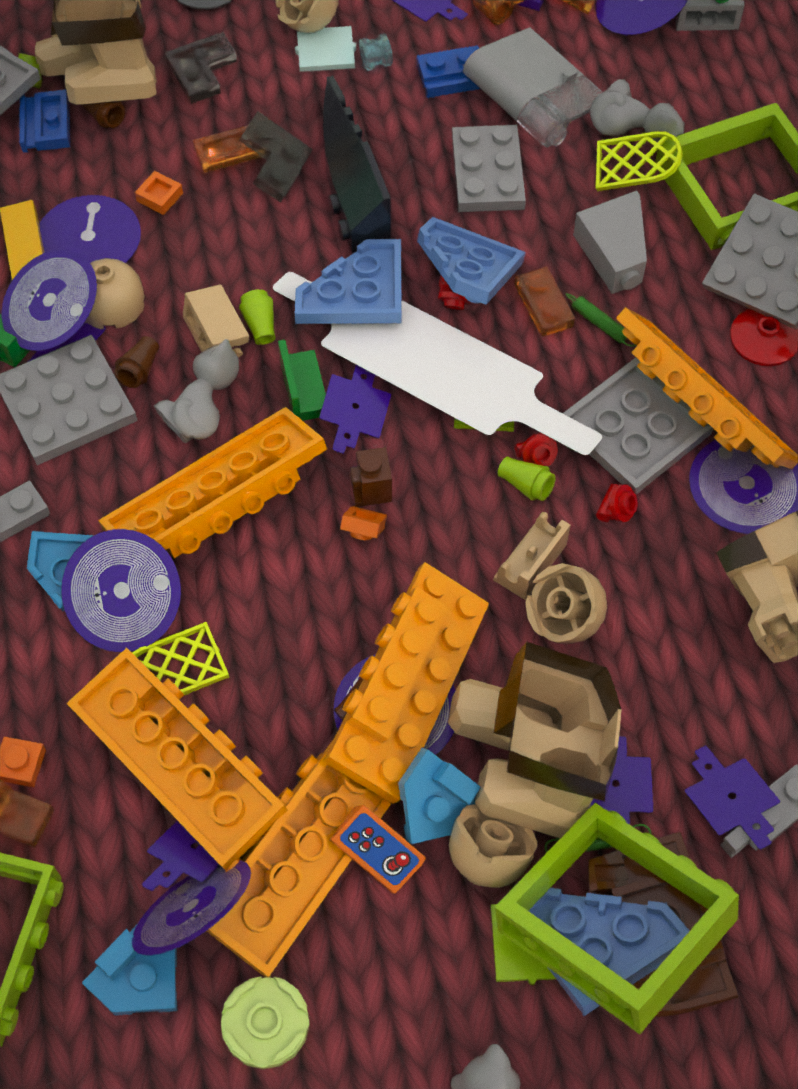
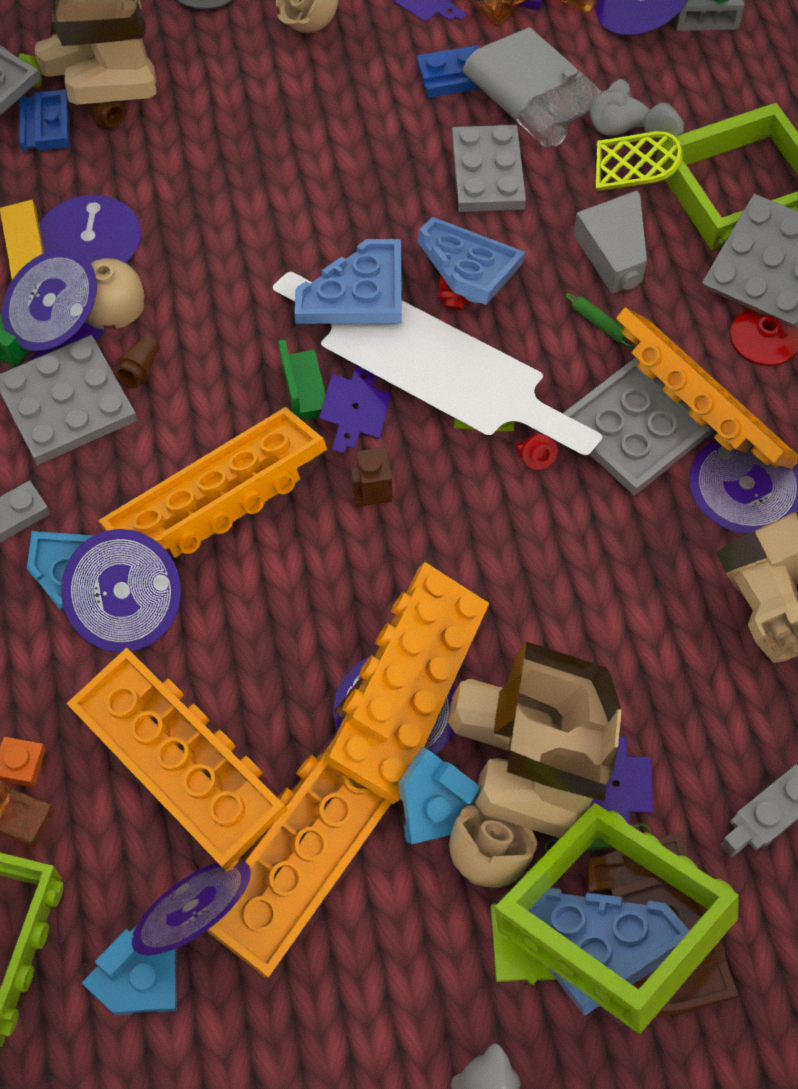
neon yellow window [132,622,229,695] -> none
orange plate [135,171,183,215] -> none
dark purple piece [142,820,219,891] -> none
light grey animal [154,339,239,444] -> none
clear smoke plate [165,32,237,104] -> none
tan hinge [183,285,249,358] -> none
clear orange plate [193,123,267,173] -> none
yellowish green tile [221,976,310,1069] -> none
clear smoke plate [239,111,313,202] -> none
lime cone [239,289,276,345] -> none
light aqua piece [295,26,356,72] -> none
black wedge [323,76,391,253] -> none
slope [330,805,426,894] -> none
orange plate [340,506,387,540] -> none
clear light blue wheel [359,33,393,71] -> none
tan hinge [493,512,571,600] -> none
lime cone [498,456,556,501] -> none
clear orange plate [514,266,575,337] -> none
tan cylinder [526,563,607,644] -> none
red plate [596,484,638,522] -> none
dark purple piece [685,746,780,850] -> none

